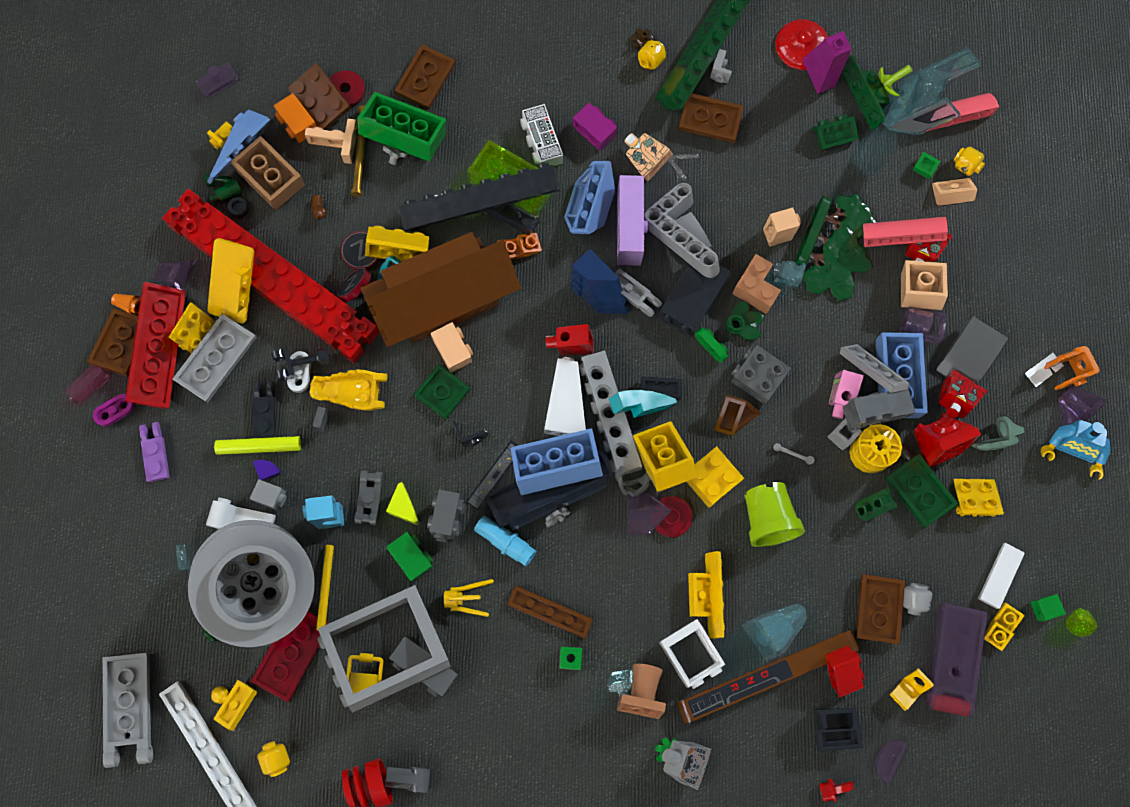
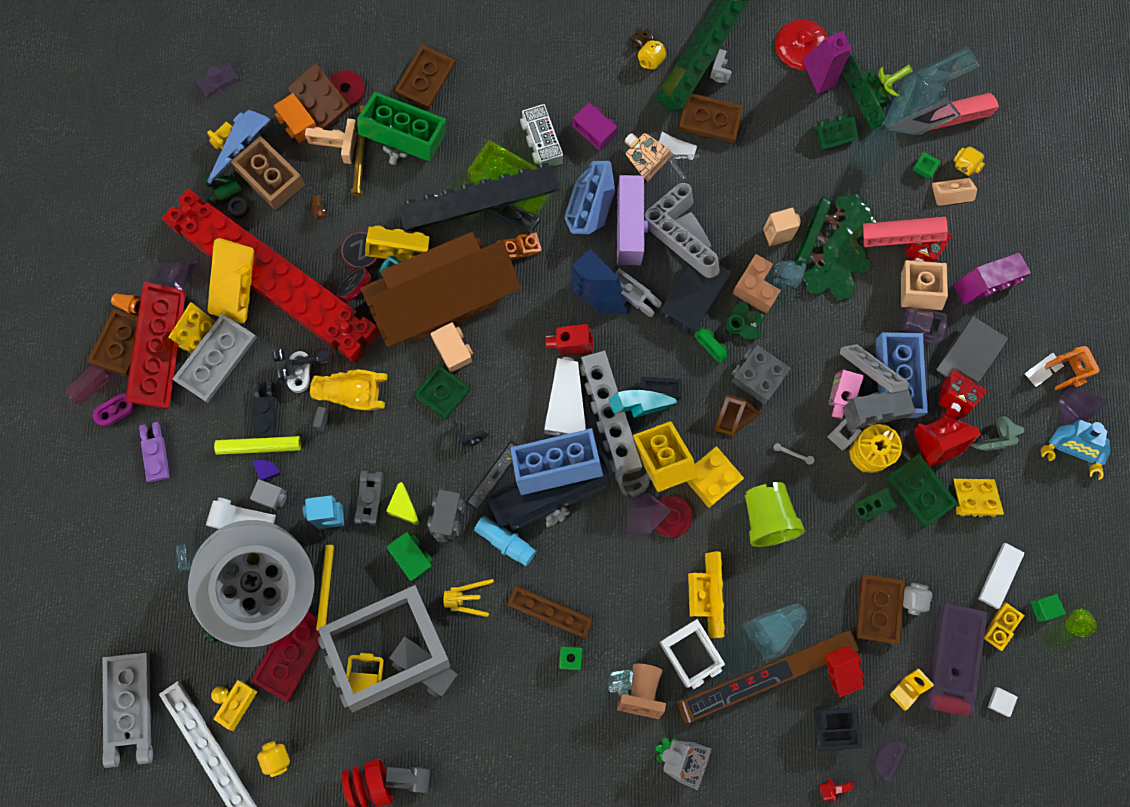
none -> white sticker [659,132,697,160]
none -> magenta wedge [953,252,1031,305]
none -> white tile [988,687,1018,717]

